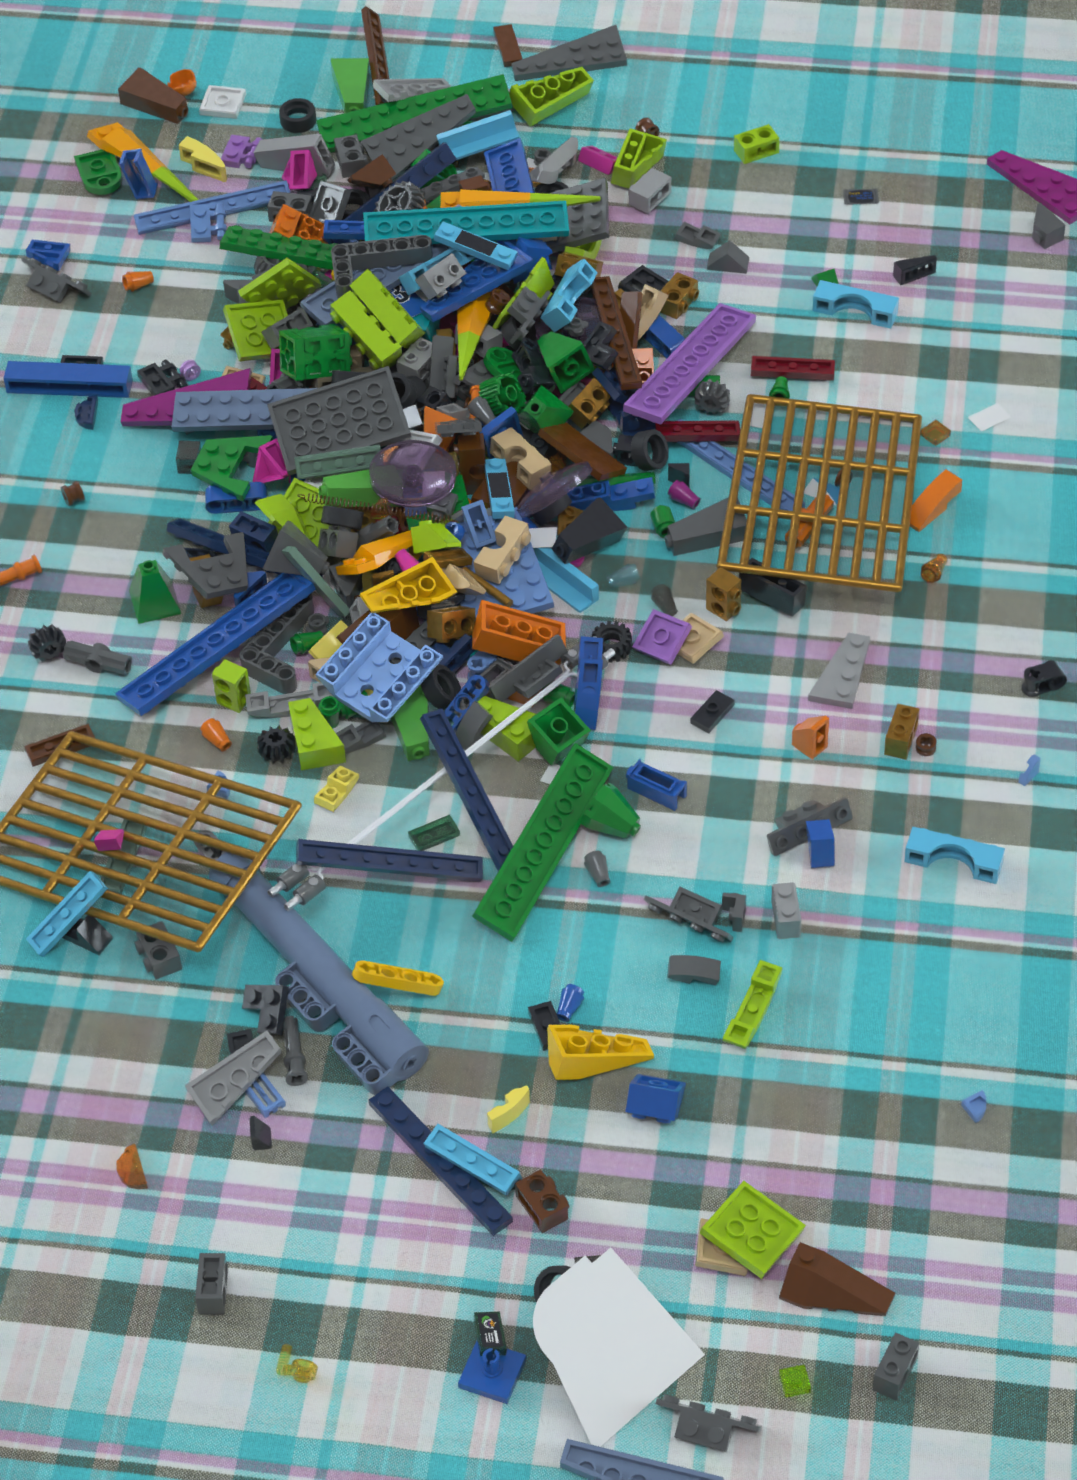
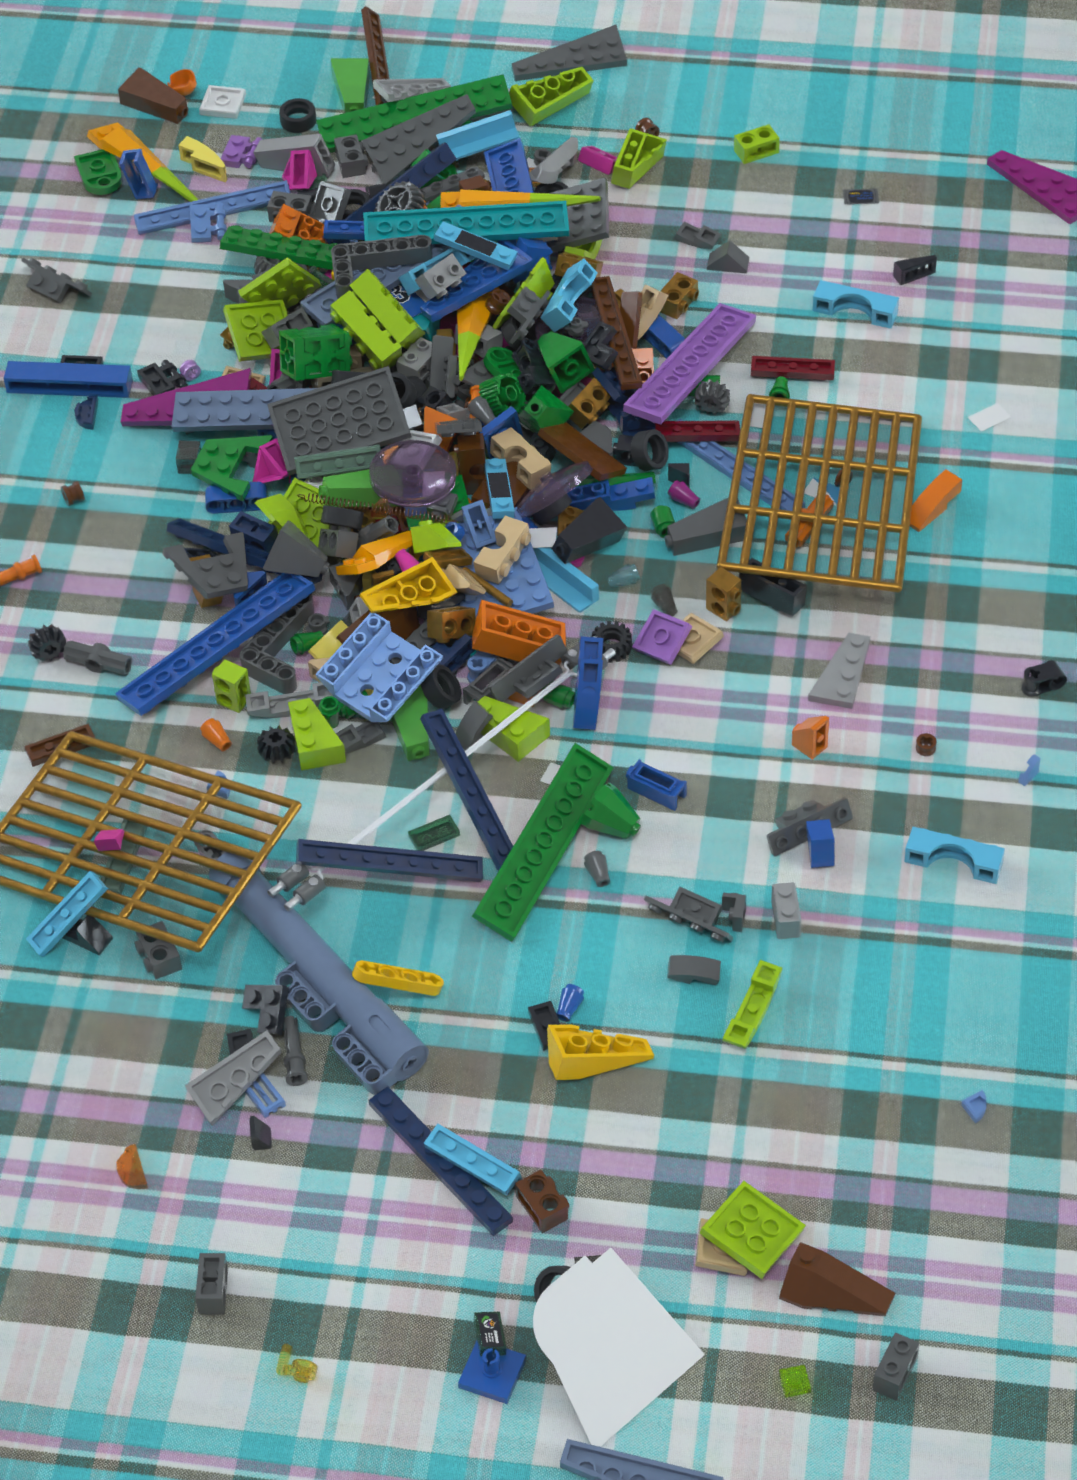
blue wing [26,239,71,271] -> none
orange cone [122,271,154,292] -> none
green slope [129,560,181,624] -> none
sand green tile [281,546,350,617] -> none
light yellow slope [314,766,359,812] -> none
reddish brown wedge [347,154,396,189] -> none
blue beam [444,675,490,733] -> none
light yellow slope [487,1085,530,1134] -> none
reddish brown tile [493,24,523,67] -> none
green slope [527,698,591,766] -> none
clear orange cone [548,450,567,477] -> none
black plate [618,265,669,292] -> none
blue slope [625,1074,686,1123] -> none
light grey brick [628,168,671,214] -> none
dark grey bracket [655,1394,762,1451] -> none
black plate [690,690,735,733] -> none
green slope [811,268,839,286] -> none
pearl gold brick [884,703,920,760] -> none
clear orange tile [921,420,951,446] -> none
clear orange cone [921,554,948,583] -> none
dark grey slope [1032,203,1066,249] -> none

